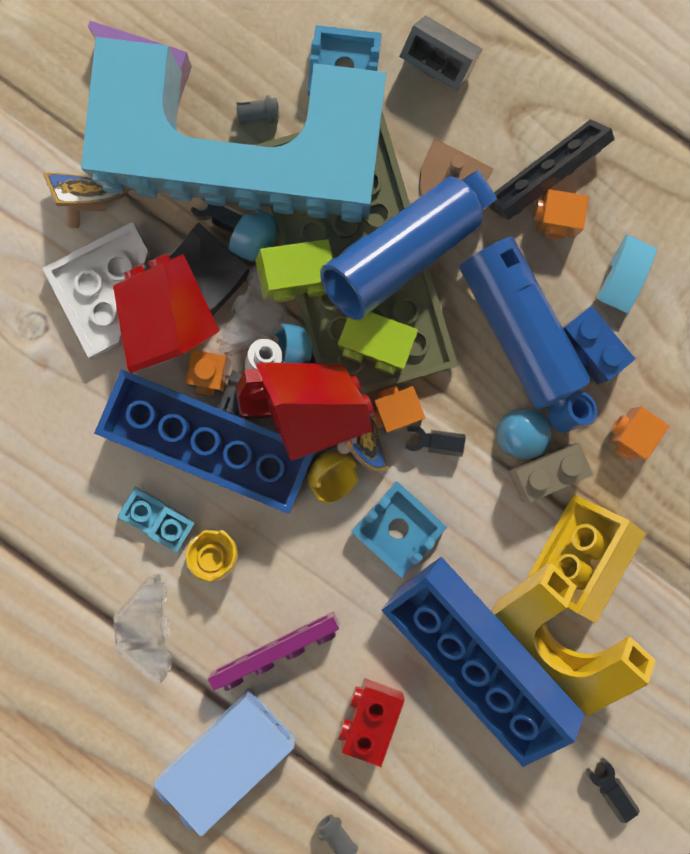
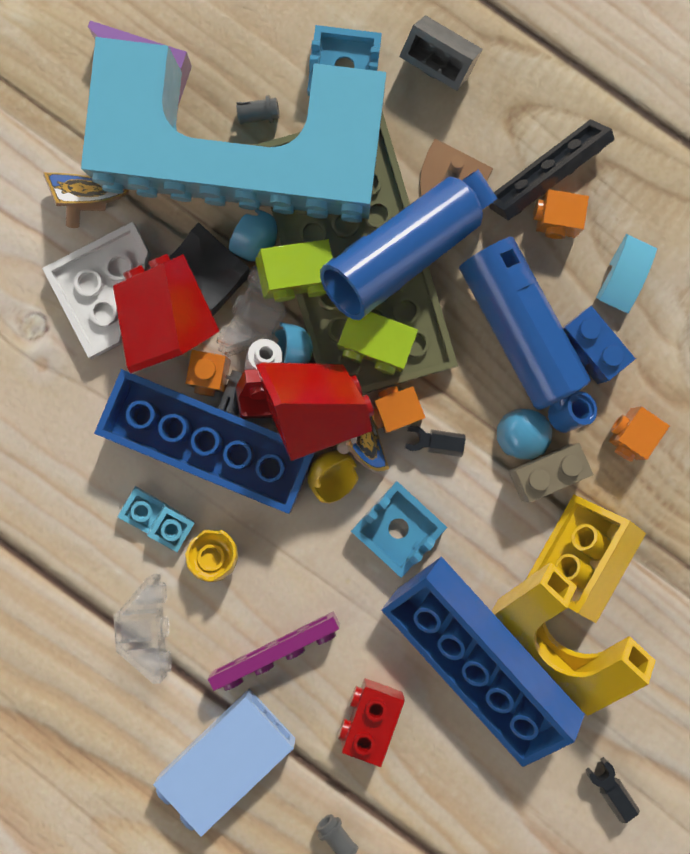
black bar [191,198,245,234] -> none

